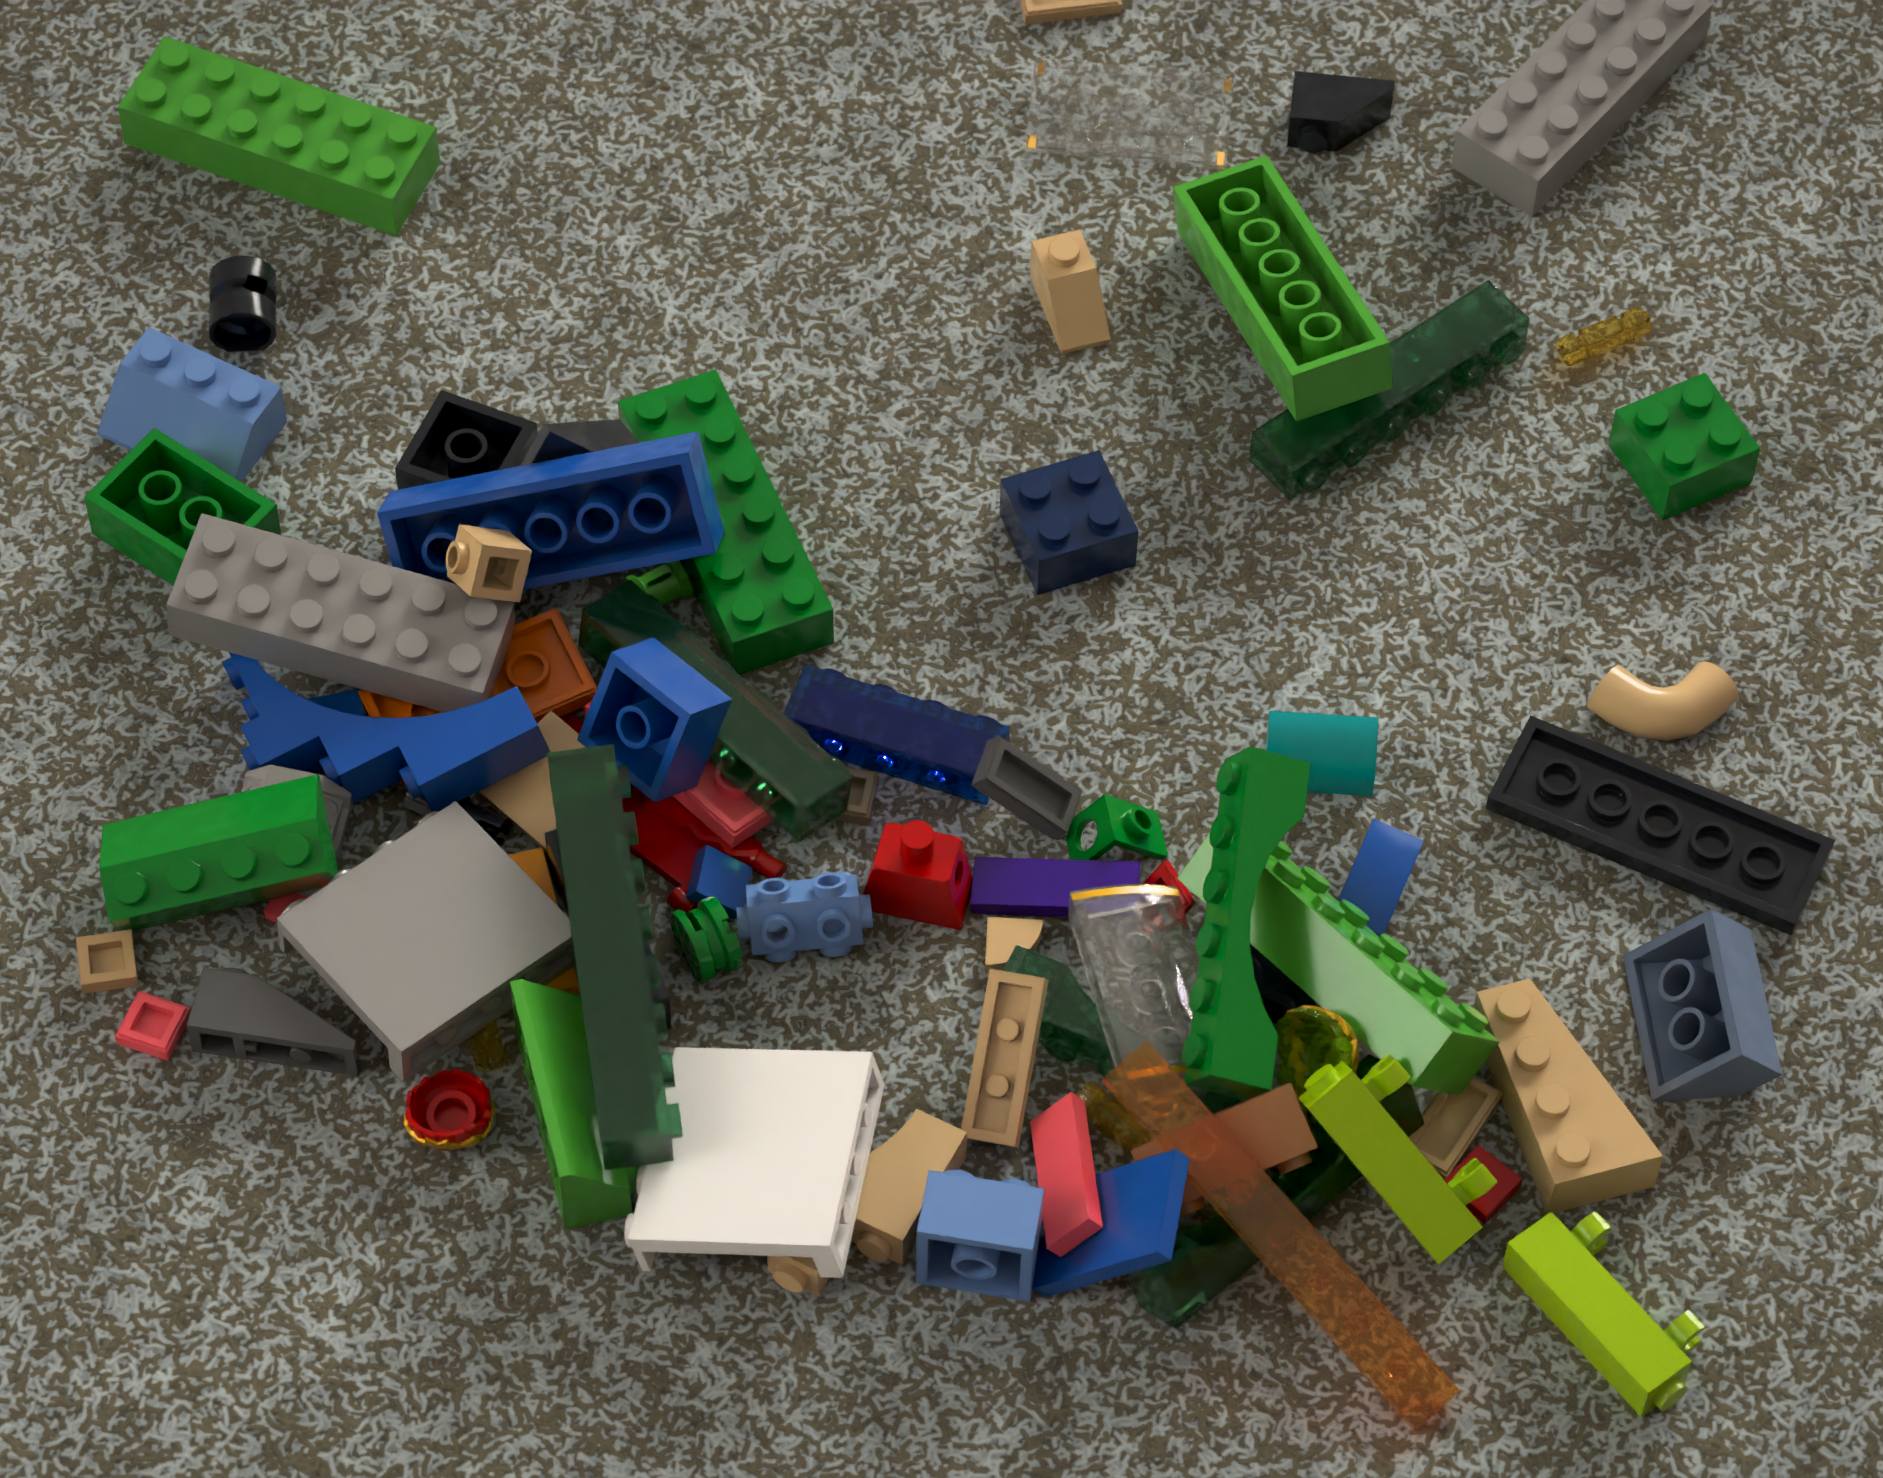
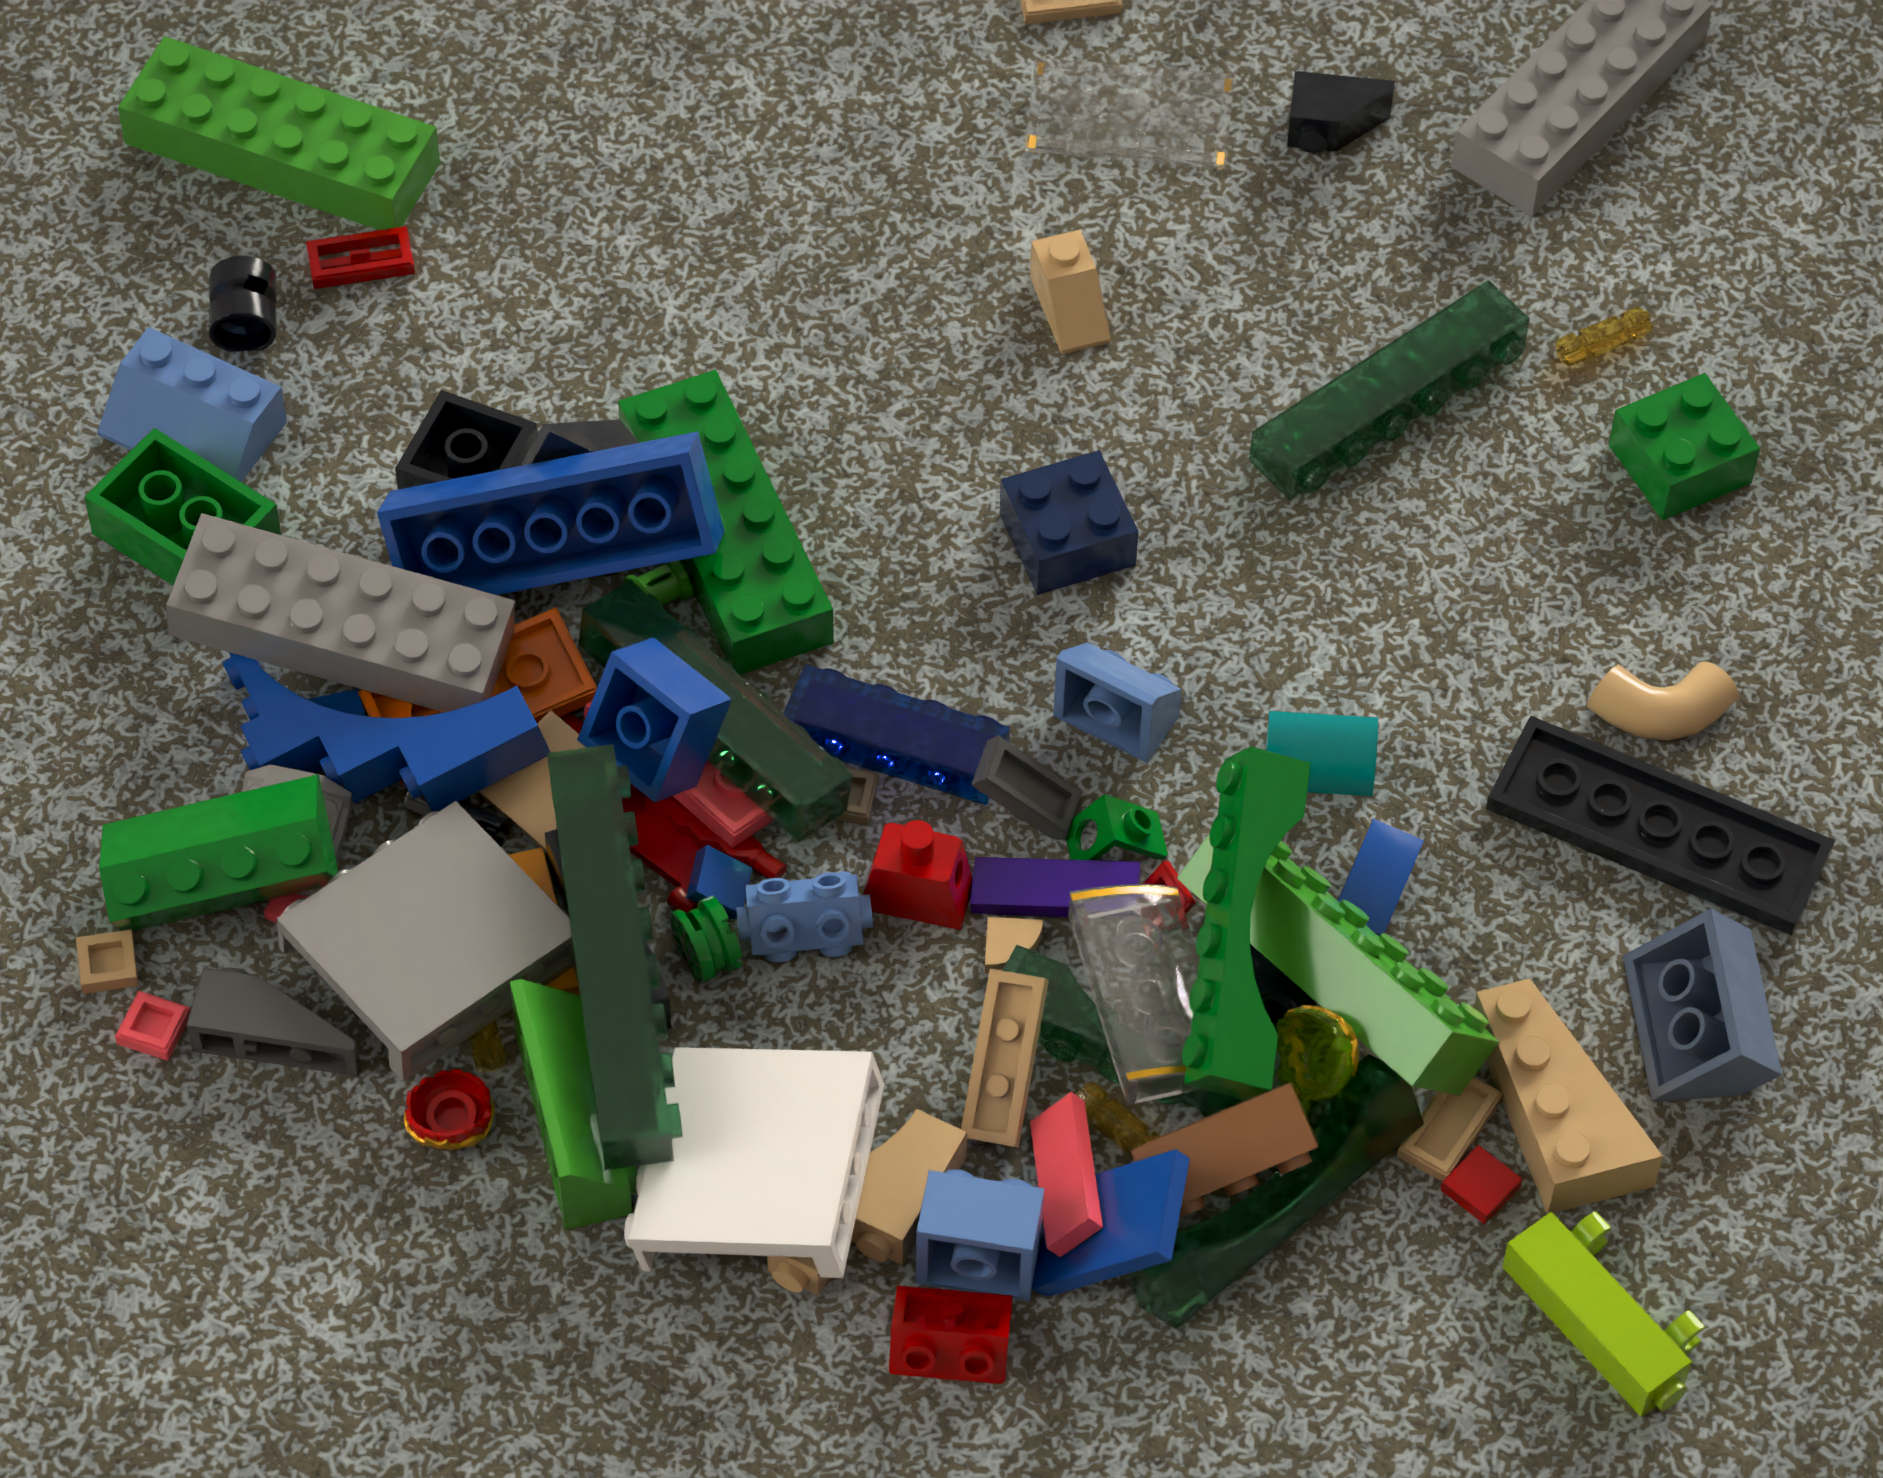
tan brick [446,524,532,603] -> none
clear orange tile [1102,1041,1460,1431] -> none
bright green brick [1173,155,1393,422] -> none
lime brick [1298,1054,1498,1264] -> none
none -> red tile [306,226,415,289]
none -> red bracket [889,1285,1013,1384]
none -> medium blue slope [1053,643,1182,763]

